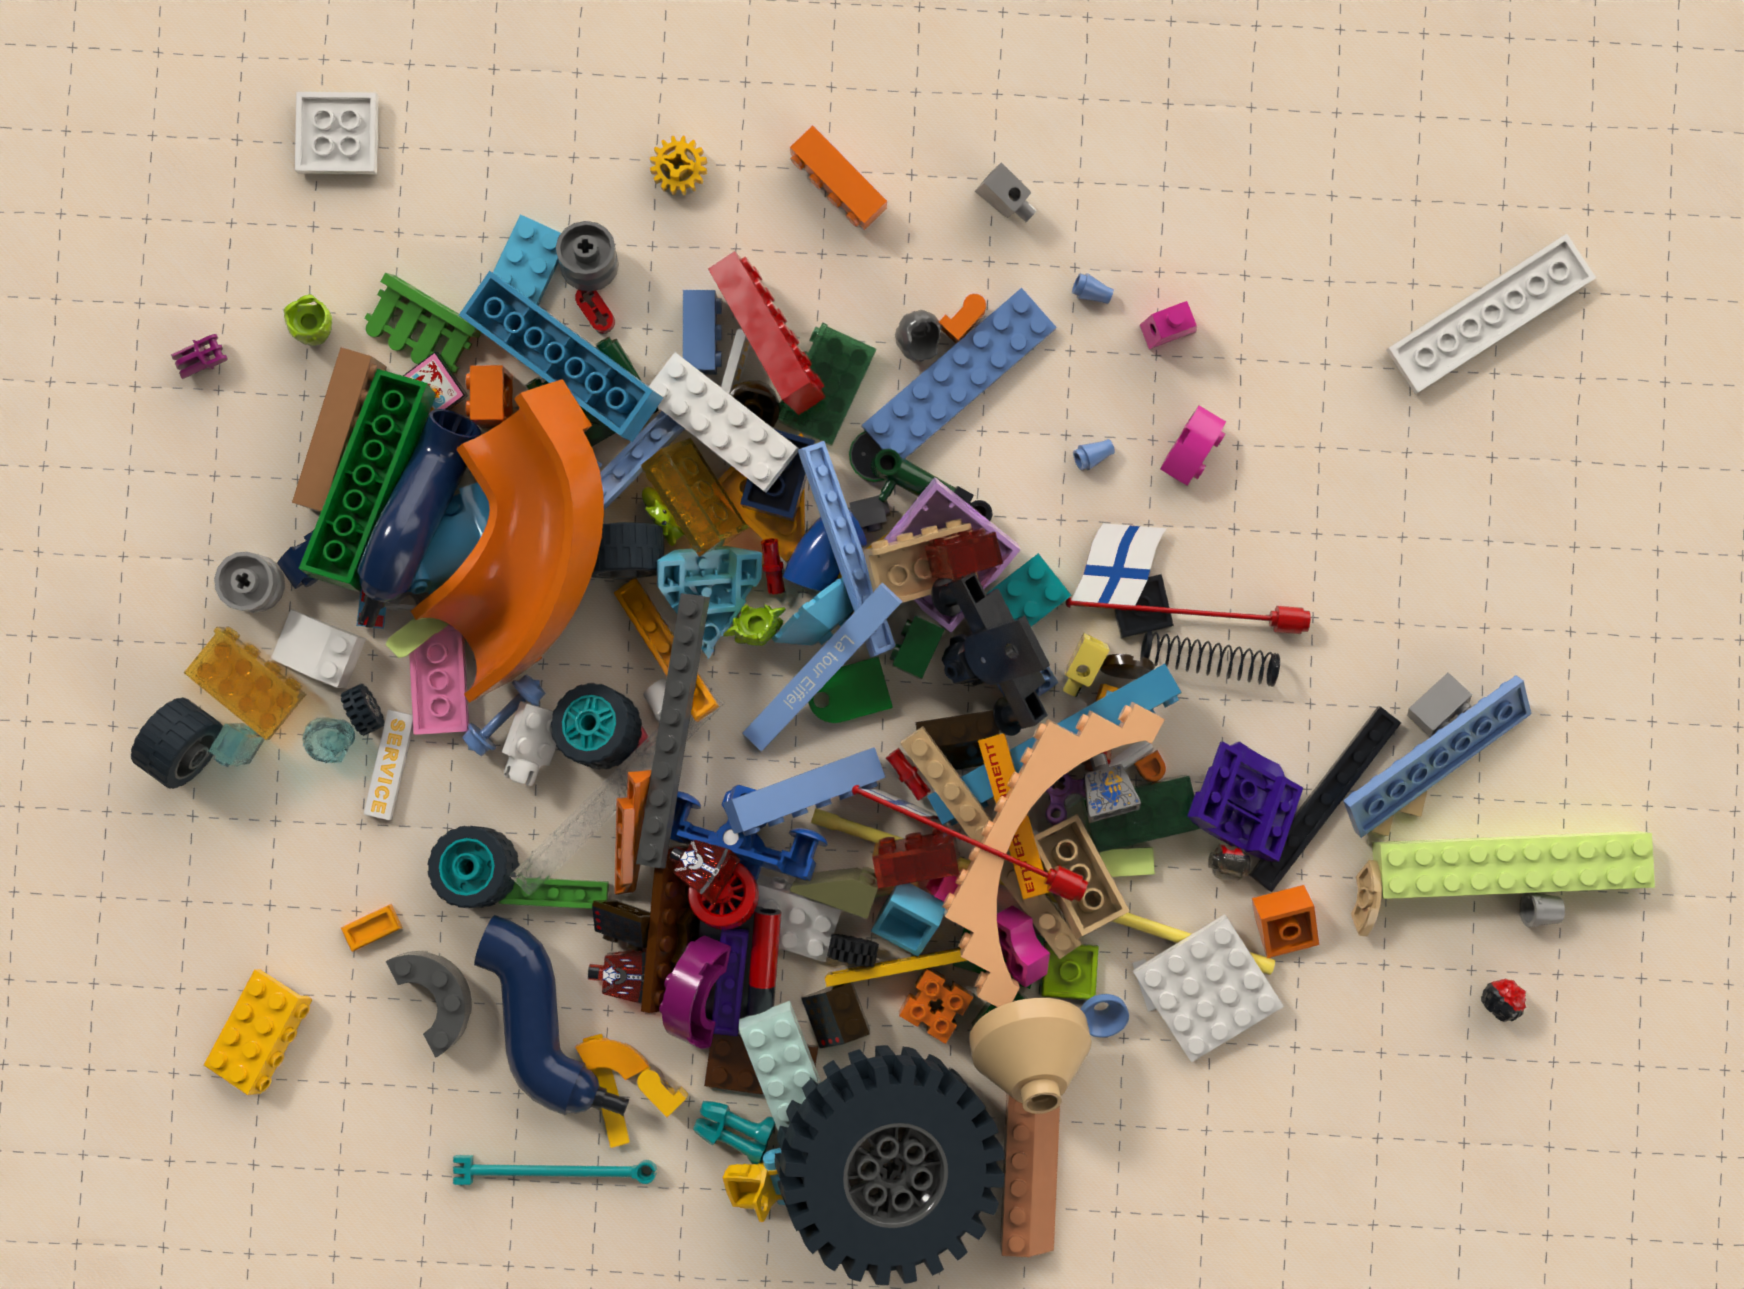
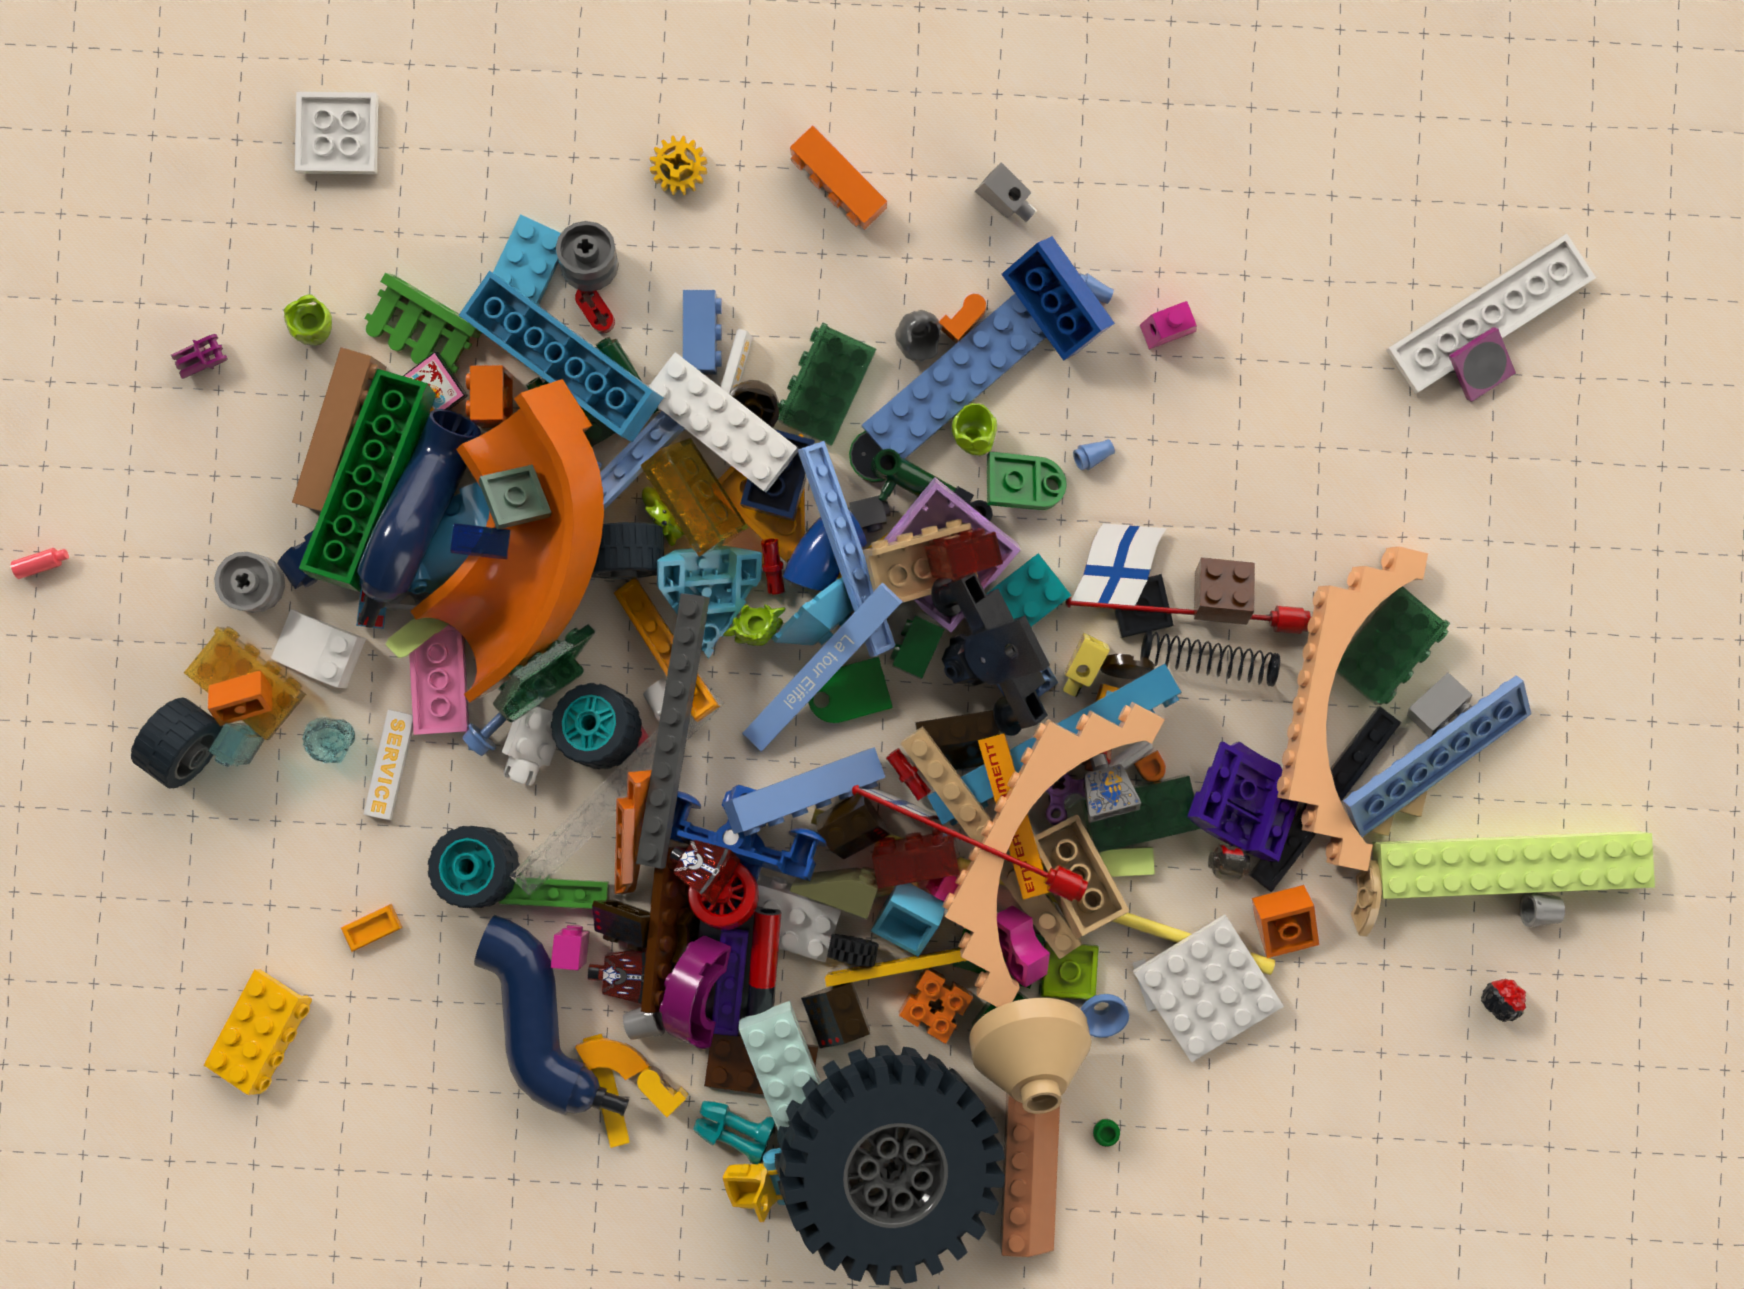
black wheel [341,684,385,736] -> none
dark grey brick [386,951,472,1058] -> none
teal hinge [453,1155,657,1185] -> none
red brick [708,251,826,415] -> none
dark pink brick [1160,405,1226,486] -> none
none -> coral cylinder [11,548,69,579]
none -> orange brick [208,670,272,726]
none -> clear blue tile [450,523,511,559]
none -> sand green plate [479,465,552,530]
none -> clear green bracket [493,624,595,722]
none -> dark pink brick [551,925,590,970]
none -> light grey piece [623,1007,665,1040]
none -> dark brown slope [816,794,890,859]
none -> lime hair [952,403,997,456]
none -> green tile [987,451,1067,510]
none -> blue brick [1002,236,1115,361]
none -> green plate [1093,1119,1120,1147]
none -> reddish brown brick [1194,557,1255,625]
none -> light nougat arch [1277,546,1428,871]
none -> clear green bracket [1336,586,1450,705]
none -> tile [1449,327,1516,402]

